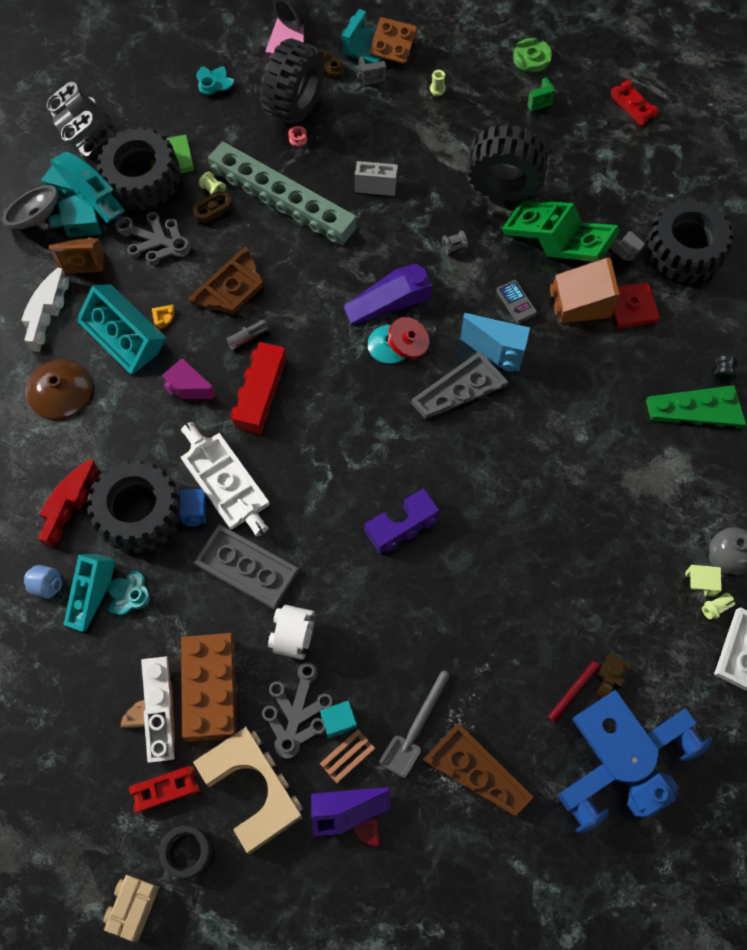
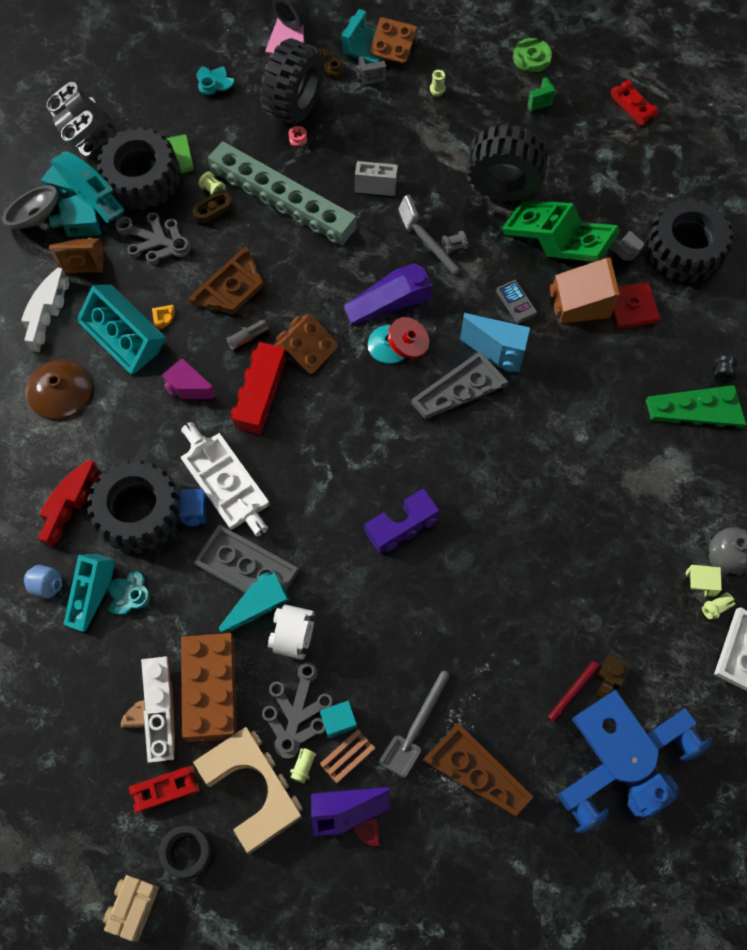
none -> teal slope [219,572,291,633]
none -> dark orange bracket [274,314,338,374]
none -> yellowish green pin [290,748,316,784]
none -> dark grey piece [398,194,460,275]

